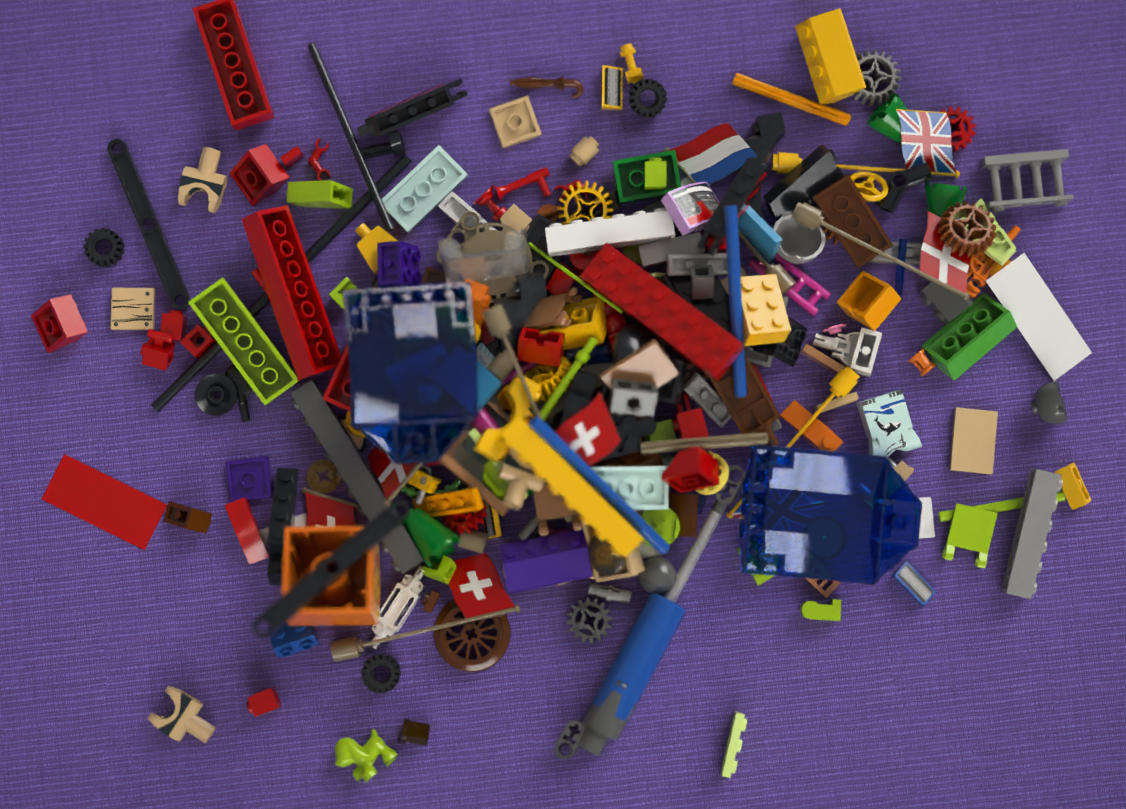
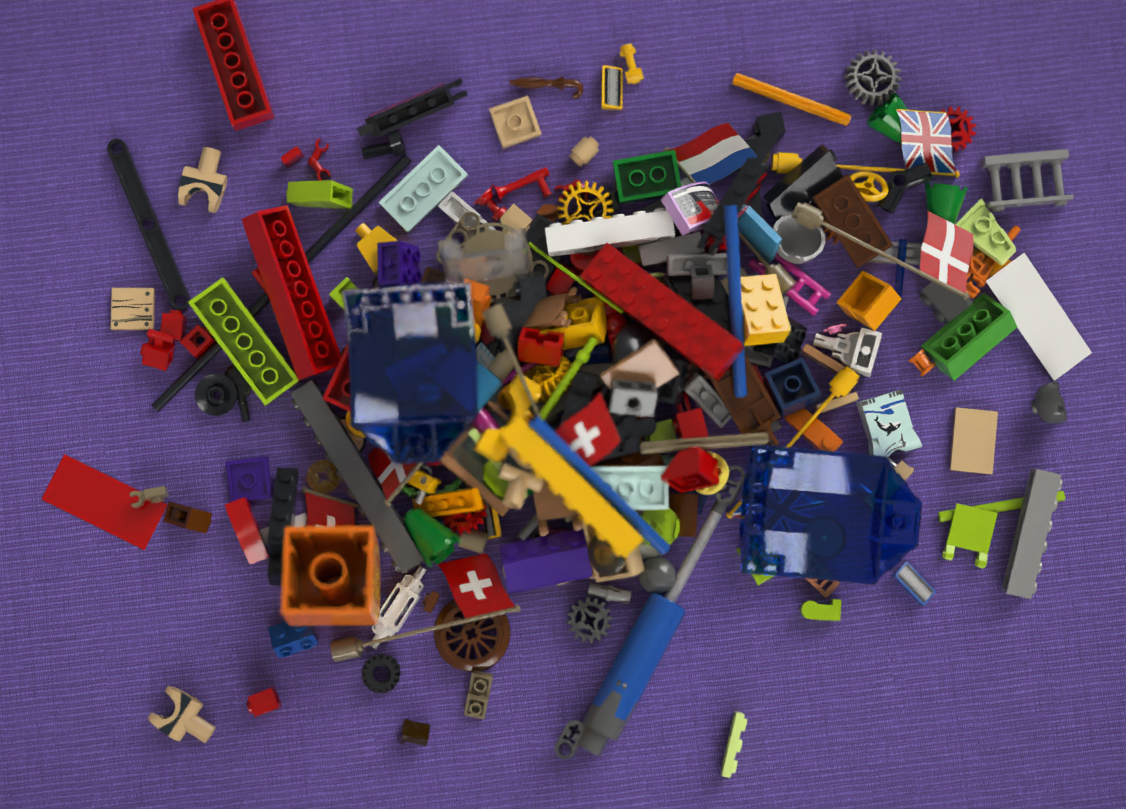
red slope [31,294,88,353] -> none
black tyre [83,228,125,267] -> none
red slope [229,144,290,206] -> none
black beam [252,500,410,638] -> none
black piece [307,43,394,232] -> none
lime animal [334,729,398,783] -> none
lime panel [421,556,457,585] -> none
black tyre [628,79,667,117] -> none
lime brick [644,158,667,190] -> none
yellow slope [795,9,866,104] -> none
white sticker [914,497,935,539] -> none
dark orange gear [938,200,997,257] -> none
yellow slope [1055,462,1091,510] -> none
none -> dark tan plate [129,486,169,508]
none -> dark tan slope [464,670,494,720]
none -> dark blue brick [763,357,821,418]

